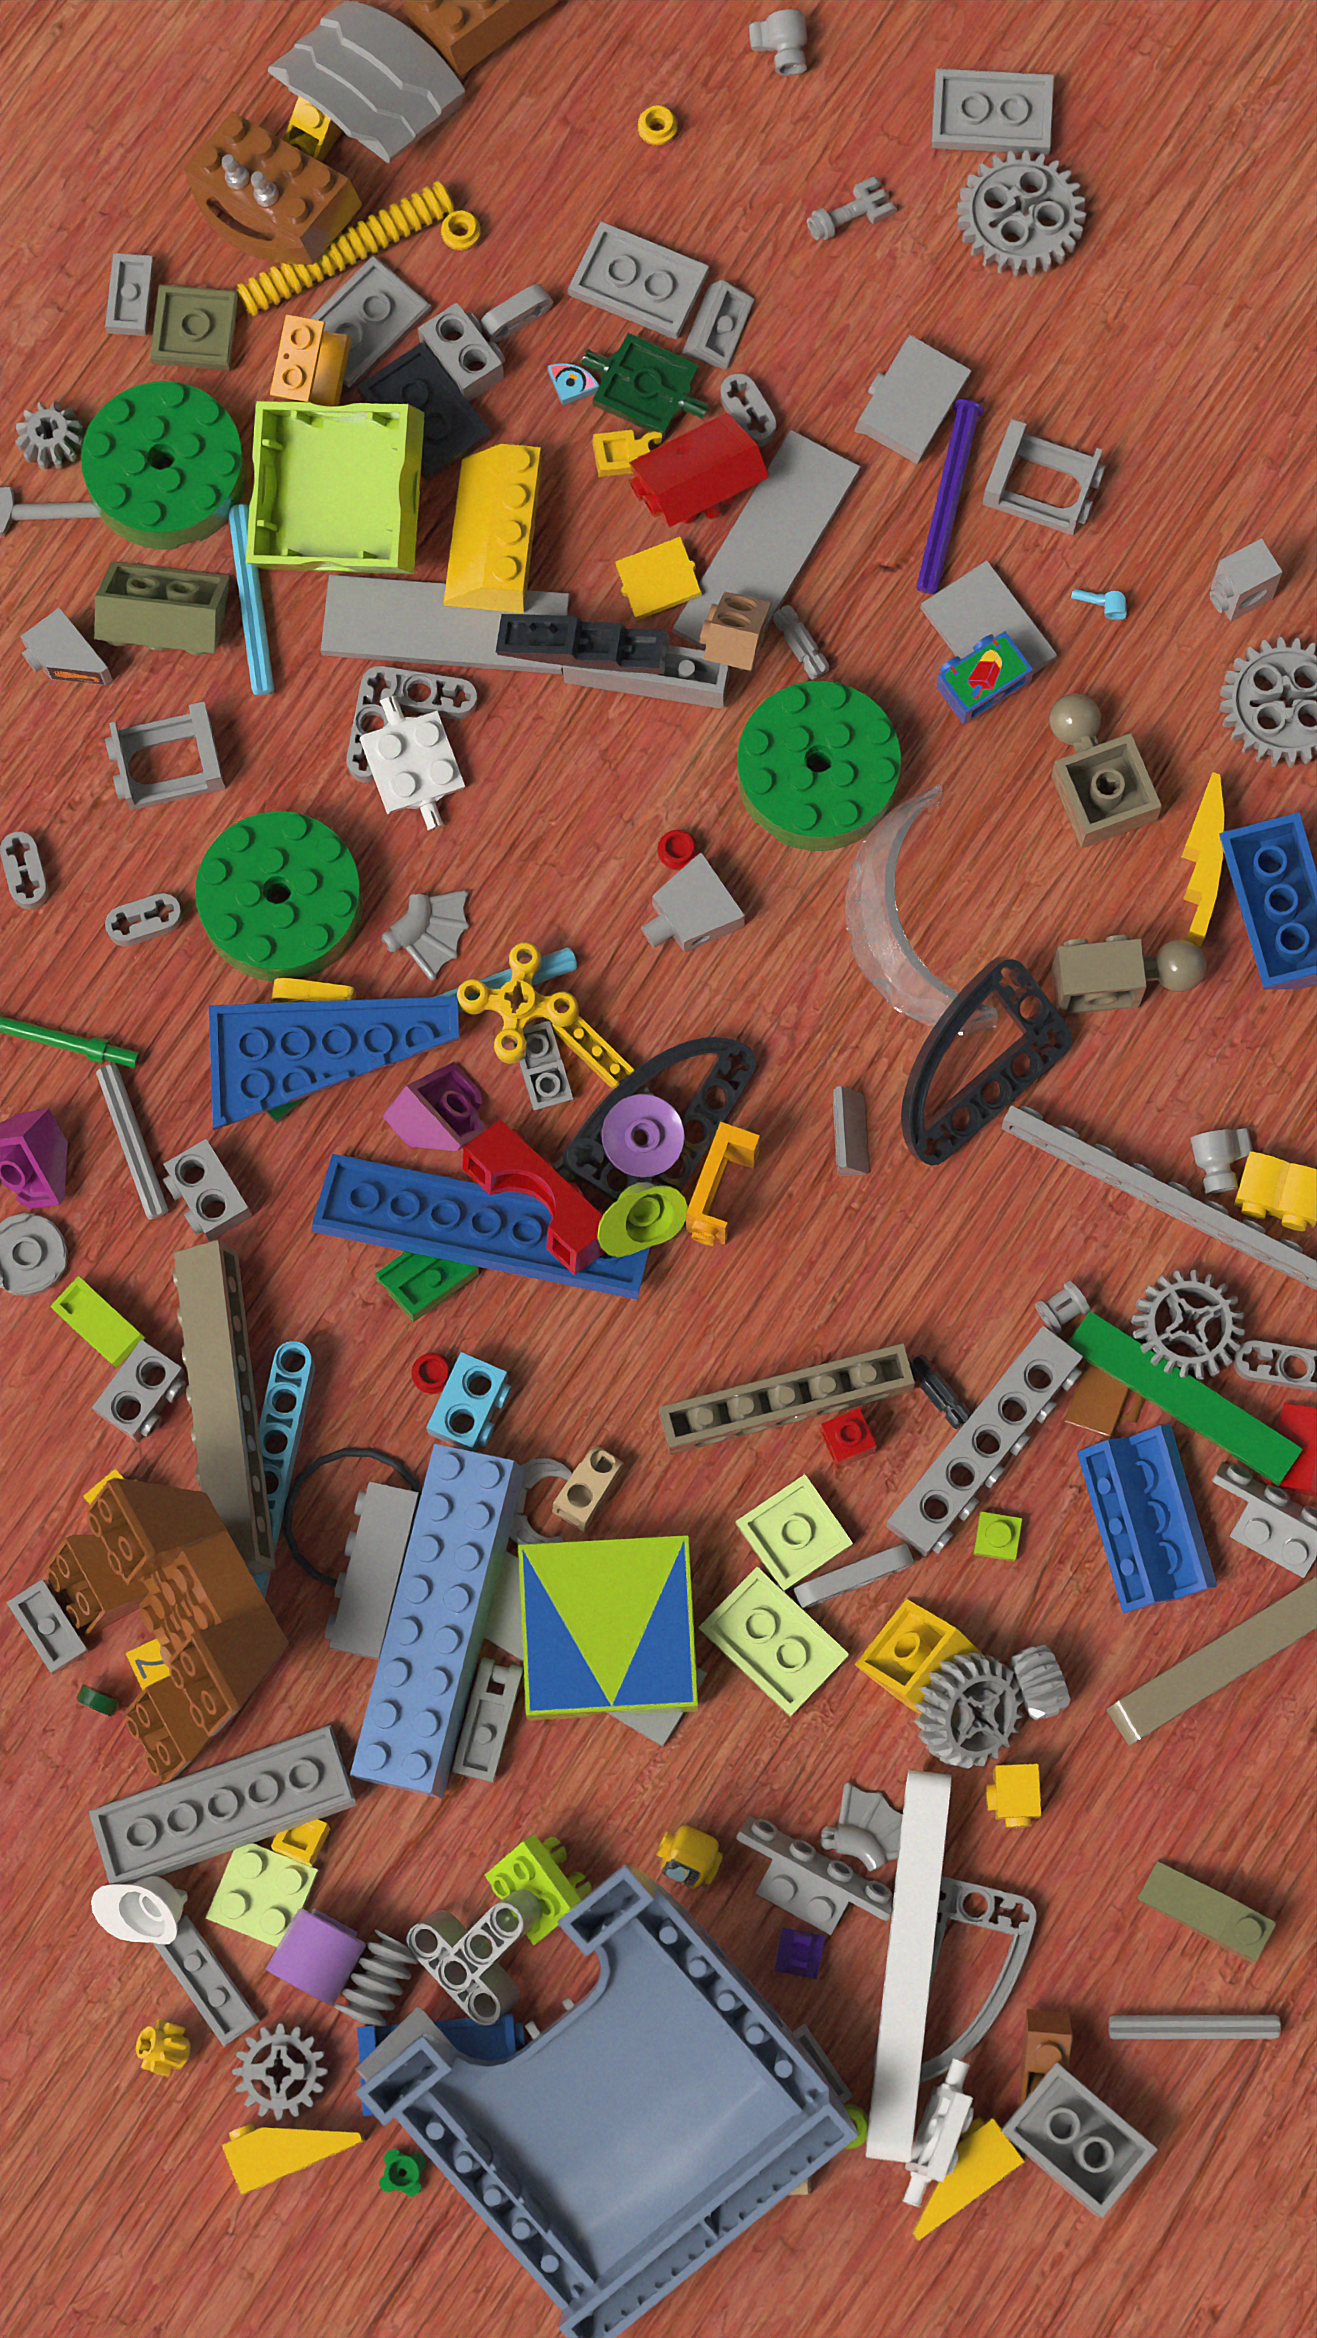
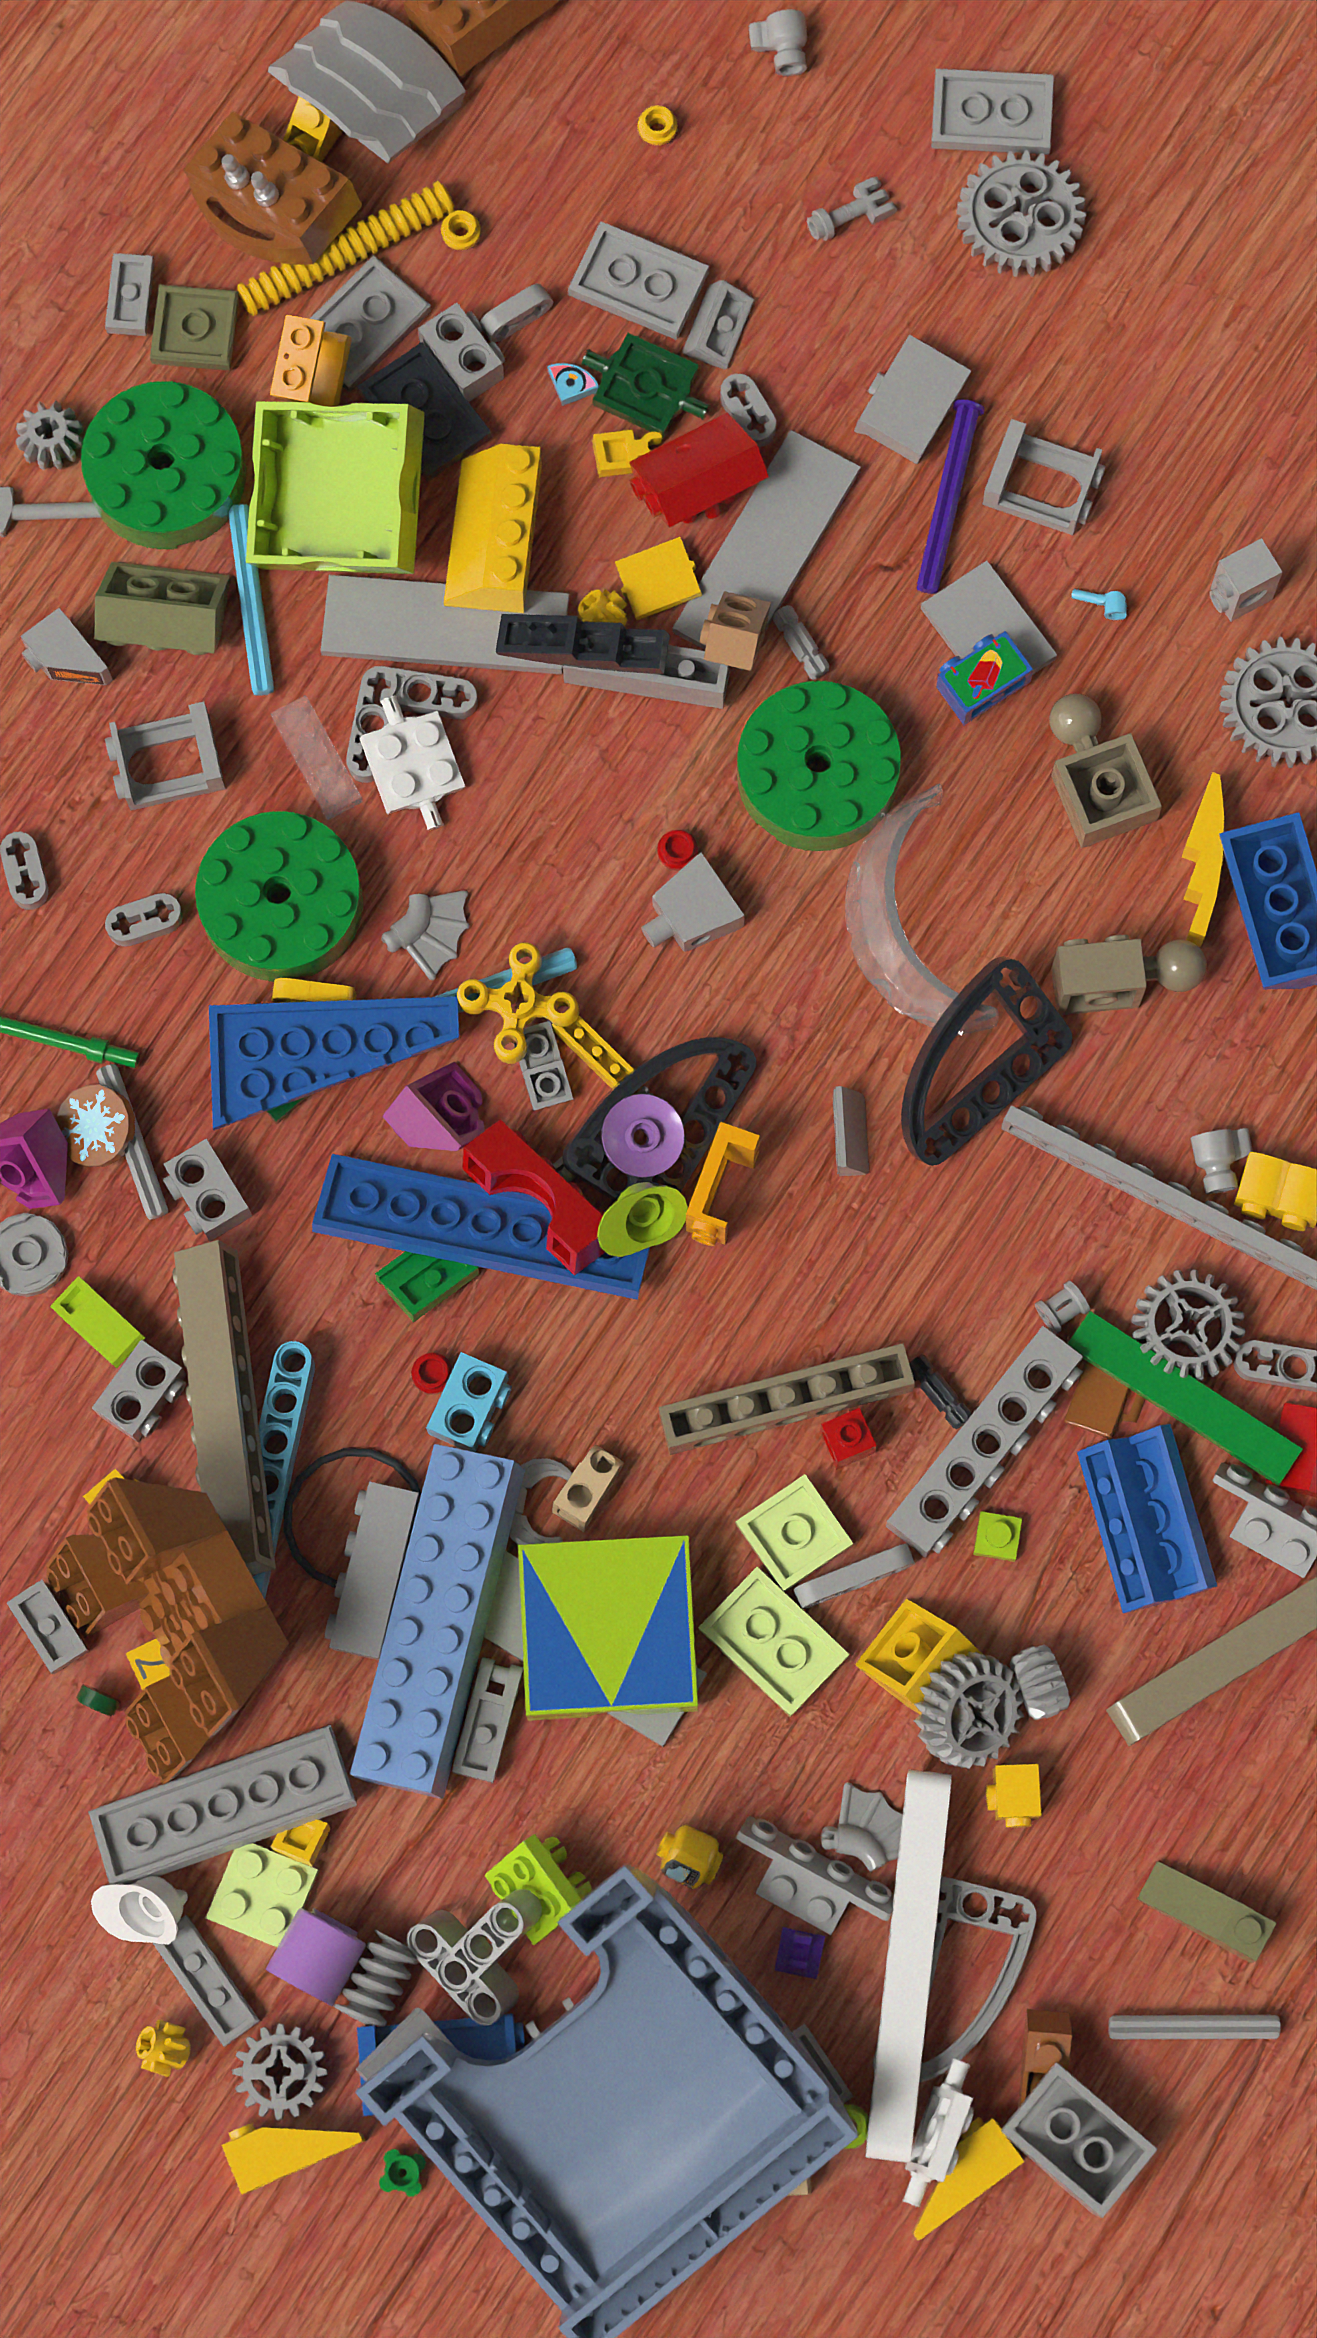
none -> tile [56,1085,135,1167]
none -> clear plate [270,695,363,820]
none -> yellow gear [578,589,627,626]

